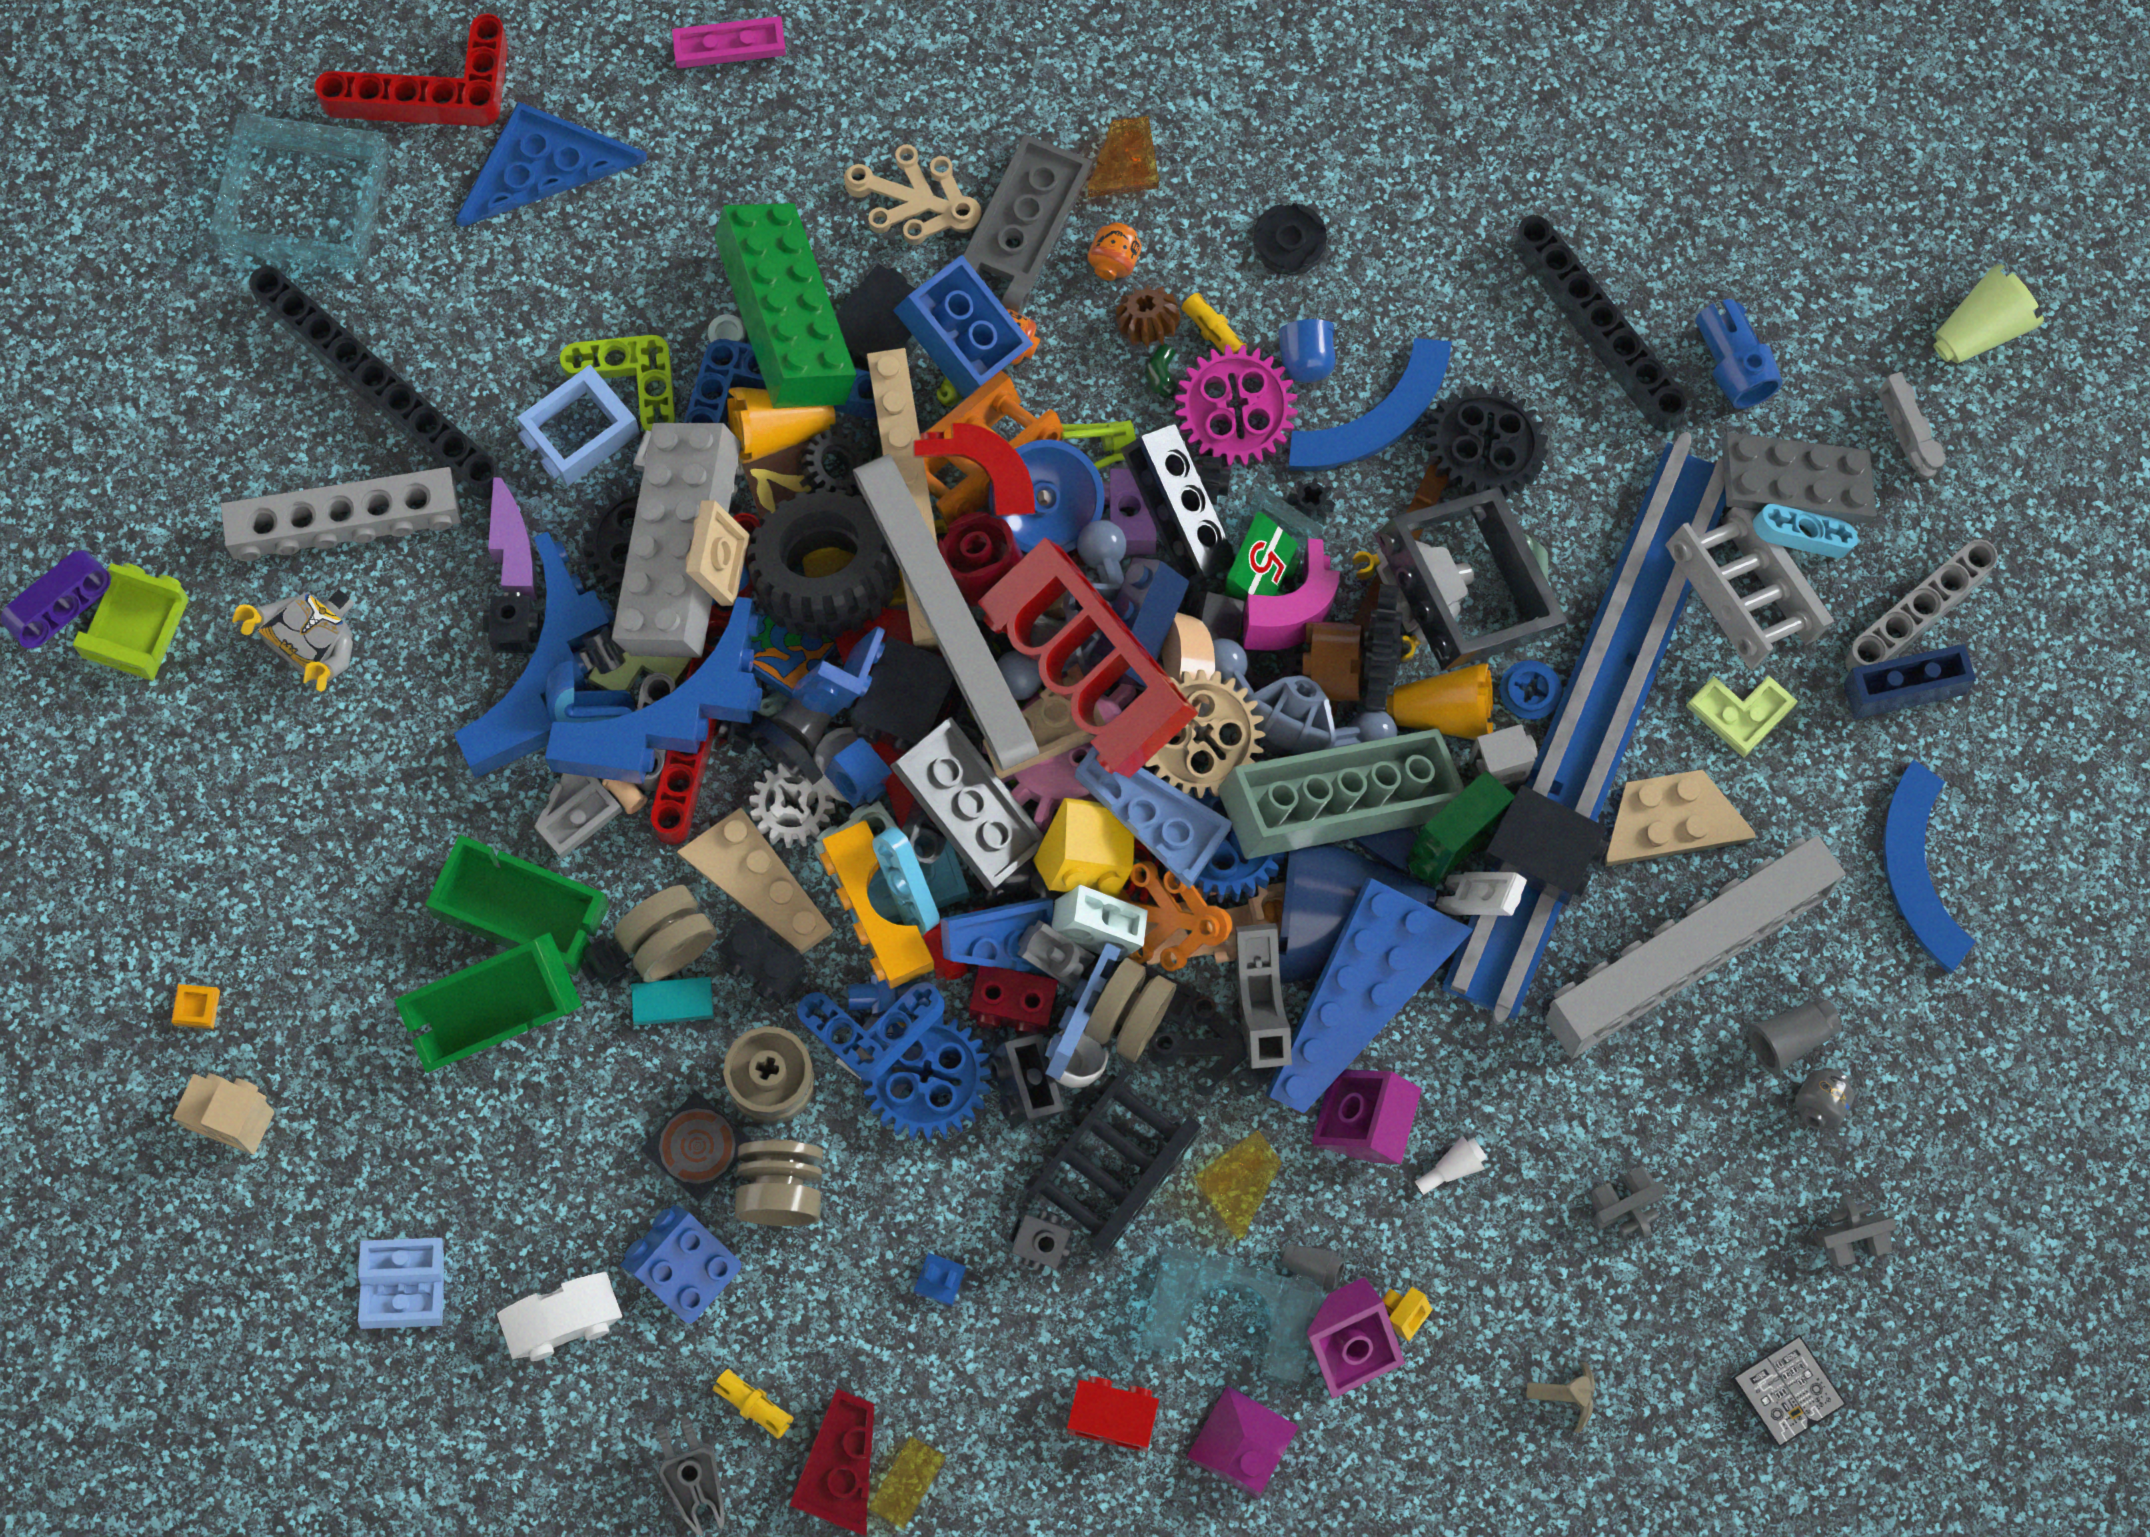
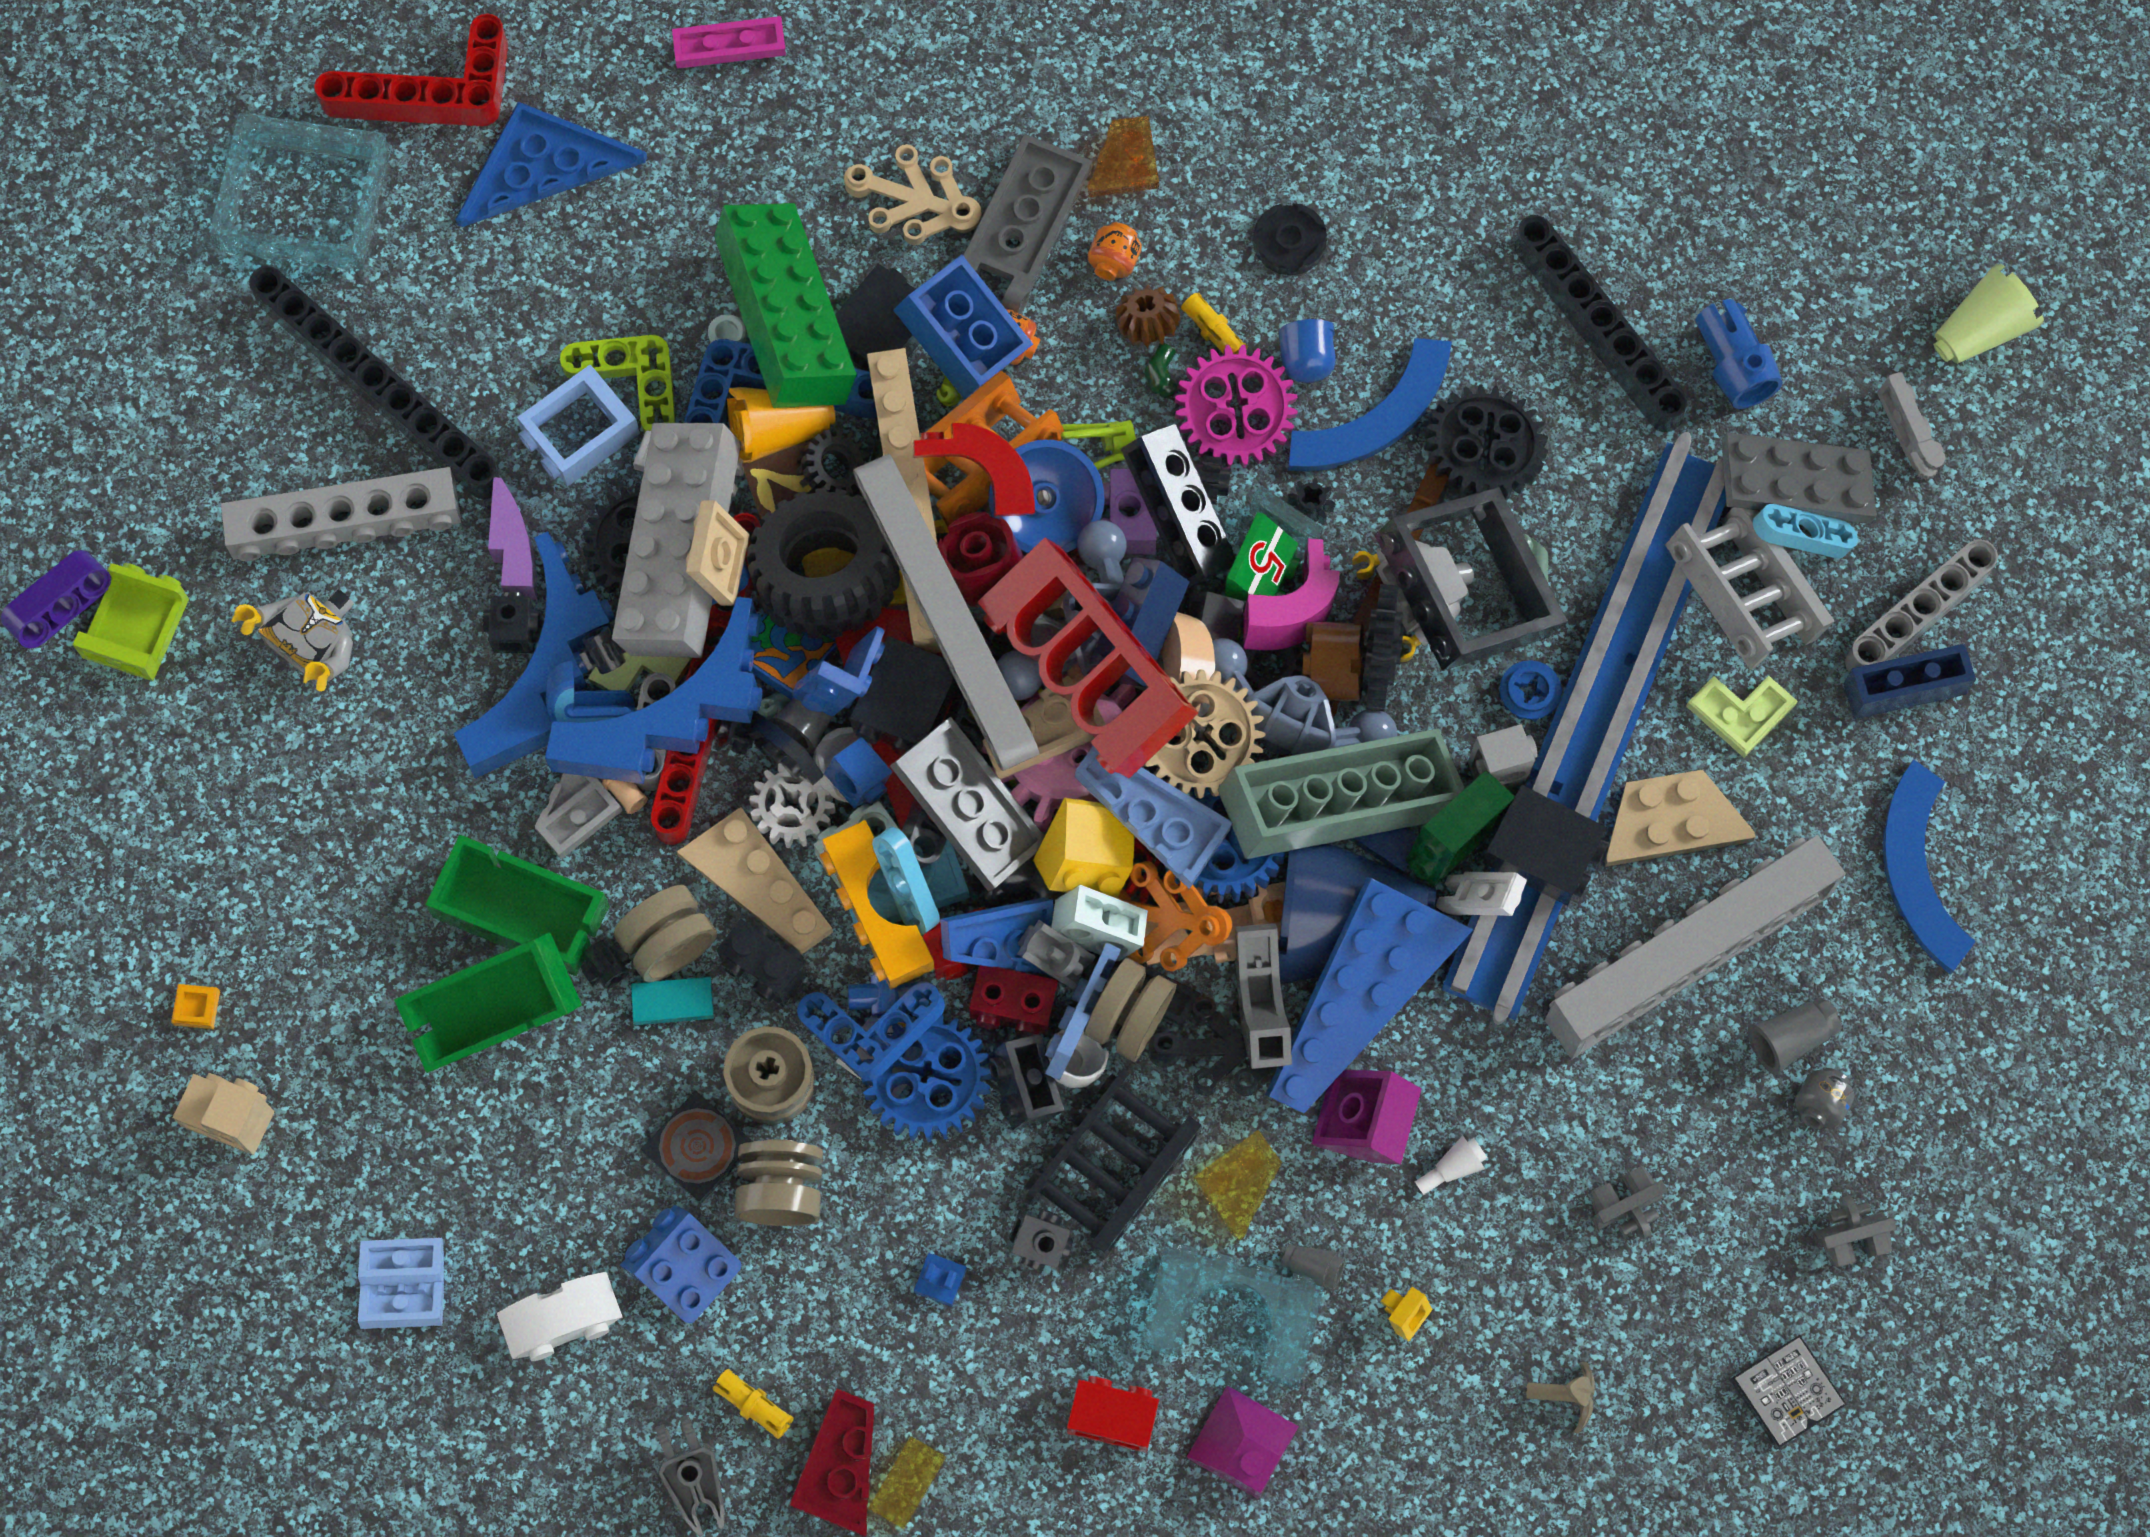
magenta slope [1307,1276,1405,1399] -> none
light orange cone [1387,663,1493,740] -> none

